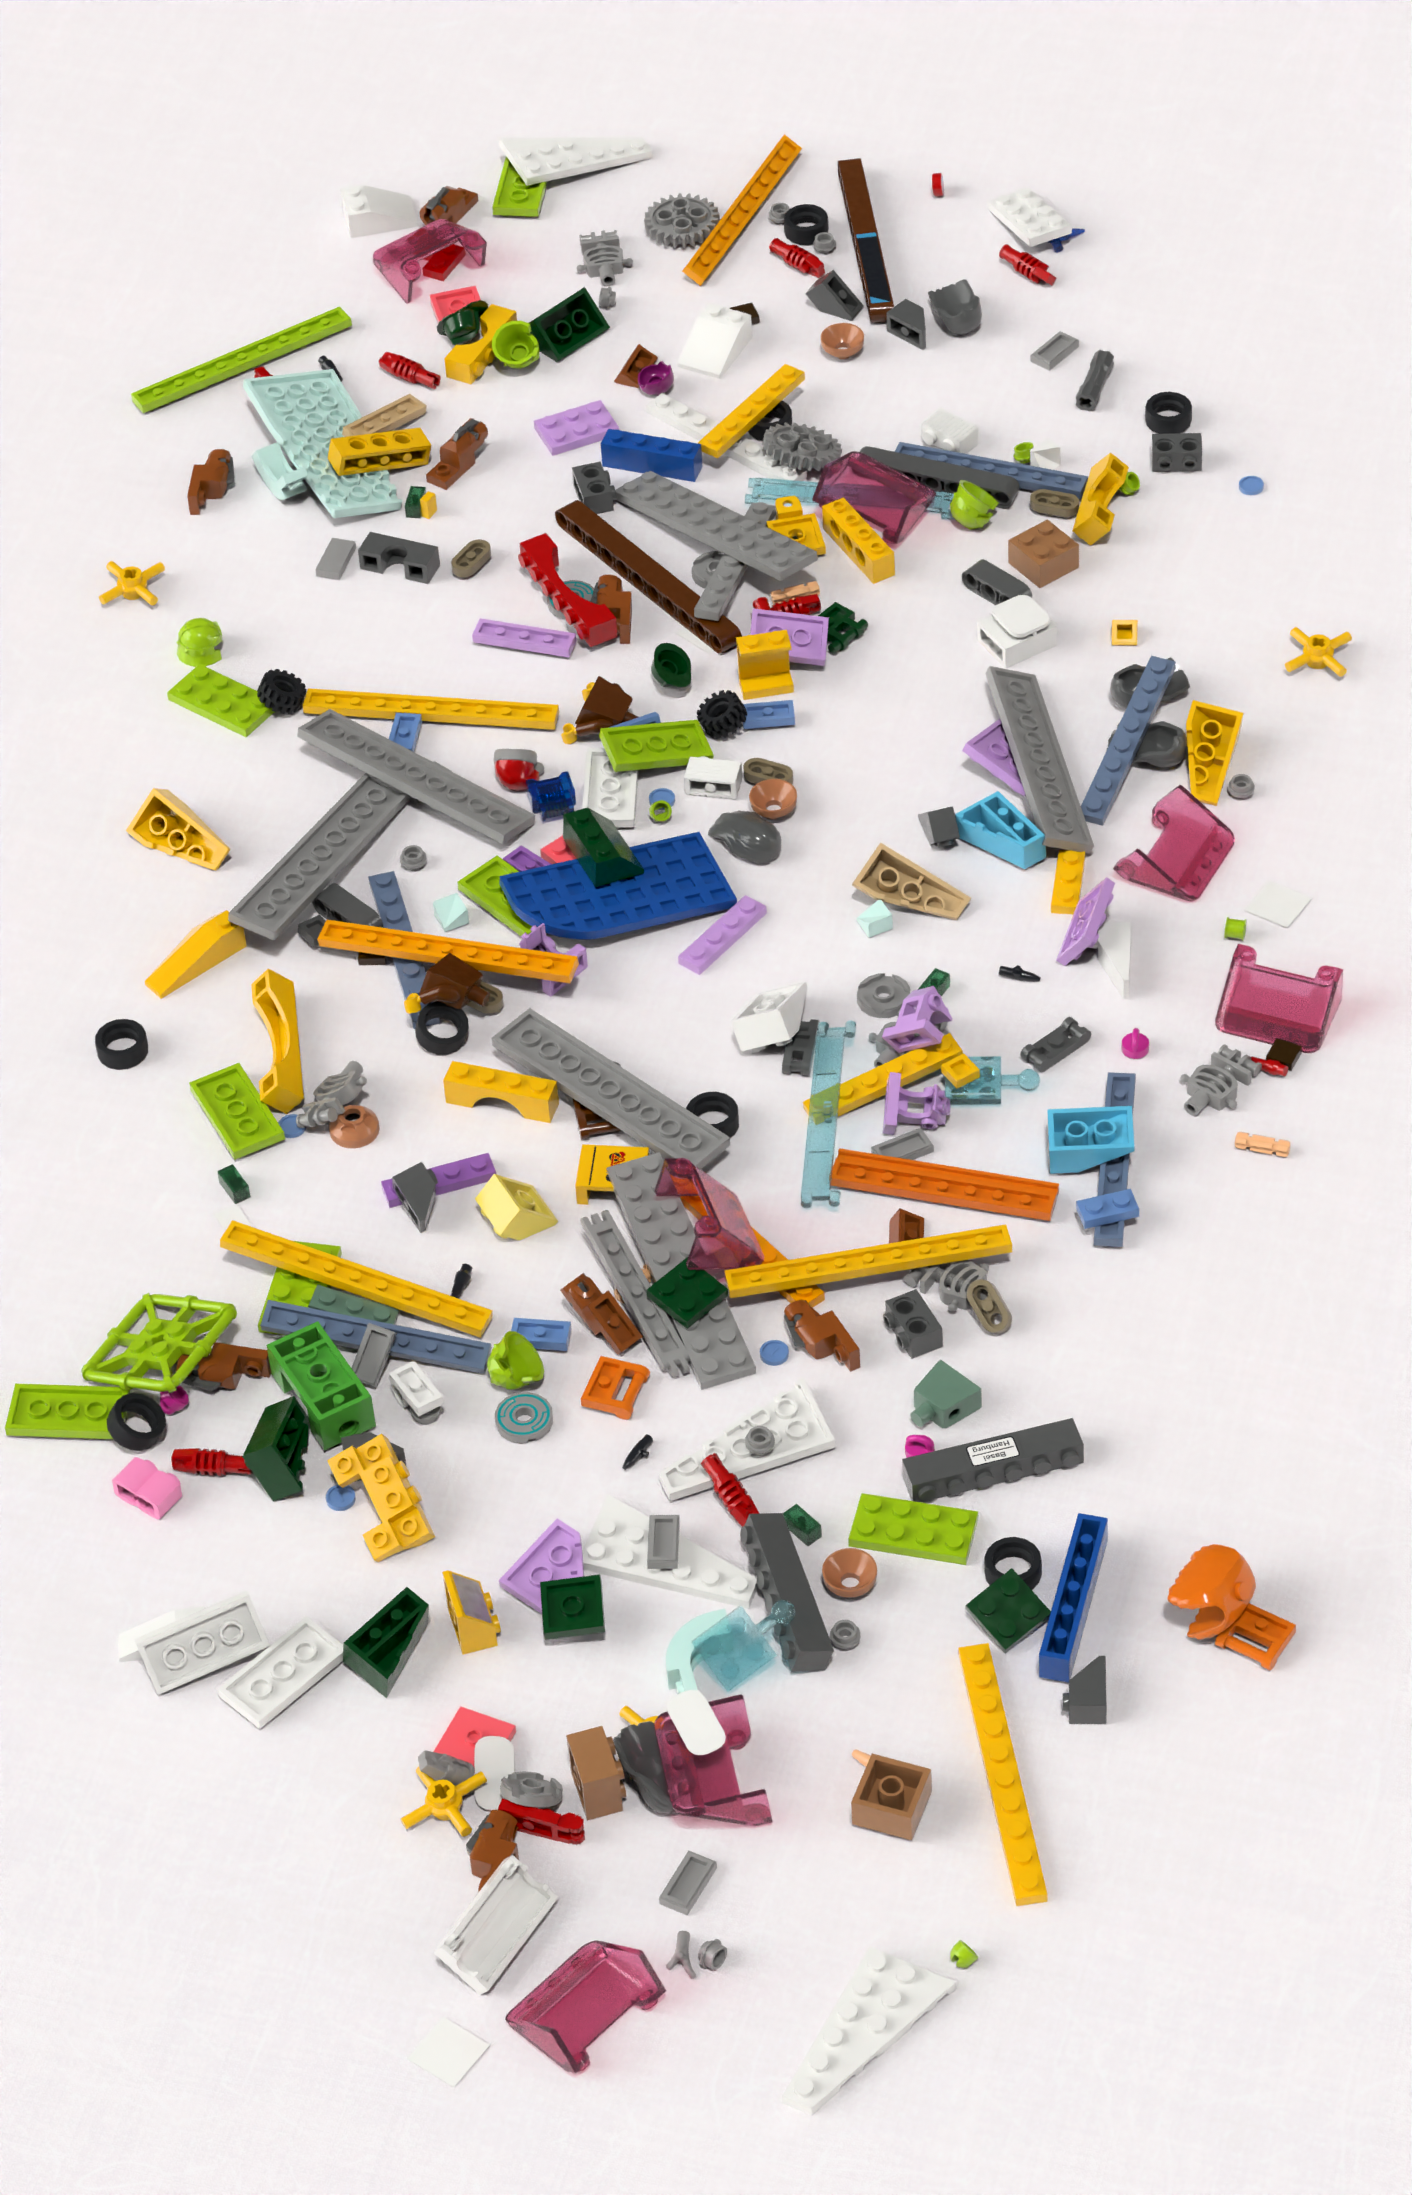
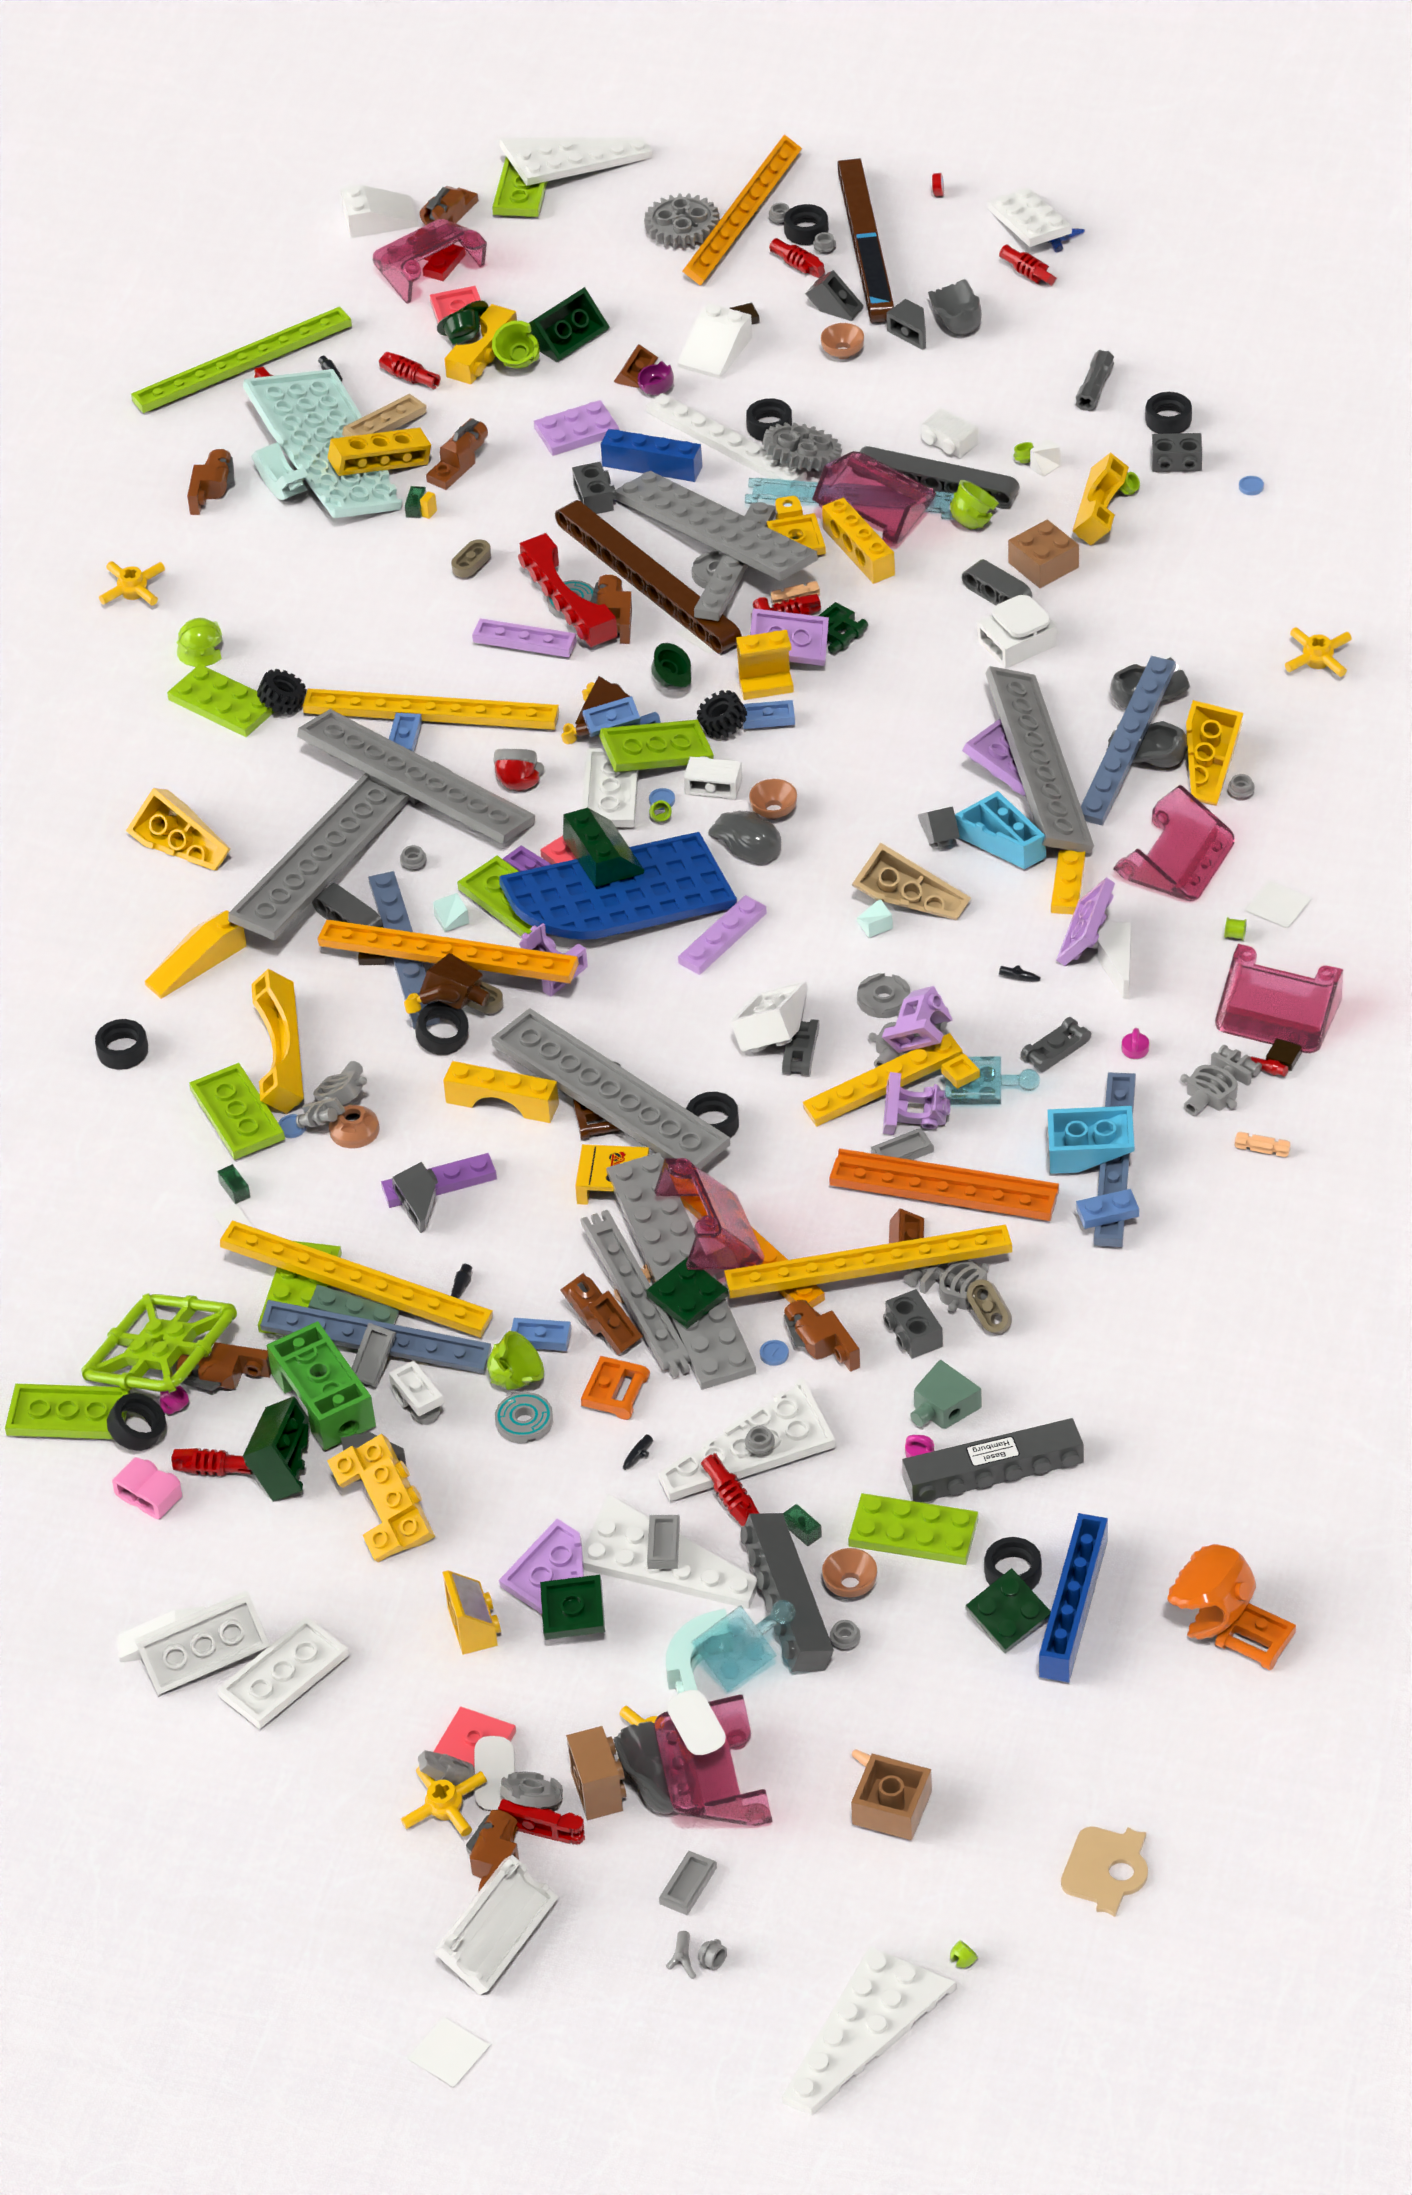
dark grey plate [298,915,326,947] -> none
light grey tile [315,538,356,580] -> none
medium blue piece [326,1485,356,1511] -> none
dark green wedge [343,1587,429,1698] -> none
dark grey arch [358,532,440,584] -> none
light yellow slope [475,1174,558,1241] -> none
clear pink windscreen [505,1940,666,2074] -> none
clear blue piece [526,771,576,821] -> none
light grey torso [577,230,633,286] -> none
light grey plate [599,287,616,310] -> none
yellow plate [698,364,805,458] -> none
dark tan plate [743,758,793,784] -> none
clear light blue piece [801,1020,856,1208] -> none
sand blue plate [895,442,1088,499] -> none
clear green piece [918,968,950,996] -> none
yellow plate [958,1643,1048,1906] -> none
light grey tile [1030,331,1079,371] -> none
dark tan plate [1030,489,1079,518] -> none
dark grey slope [1063,1656,1107,1724] -> none
yellow slope [1112,620,1138,646] -> none
none -> medium blue plate [583,696,640,737]
none -> tan piece [1061,1826,1148,1917]

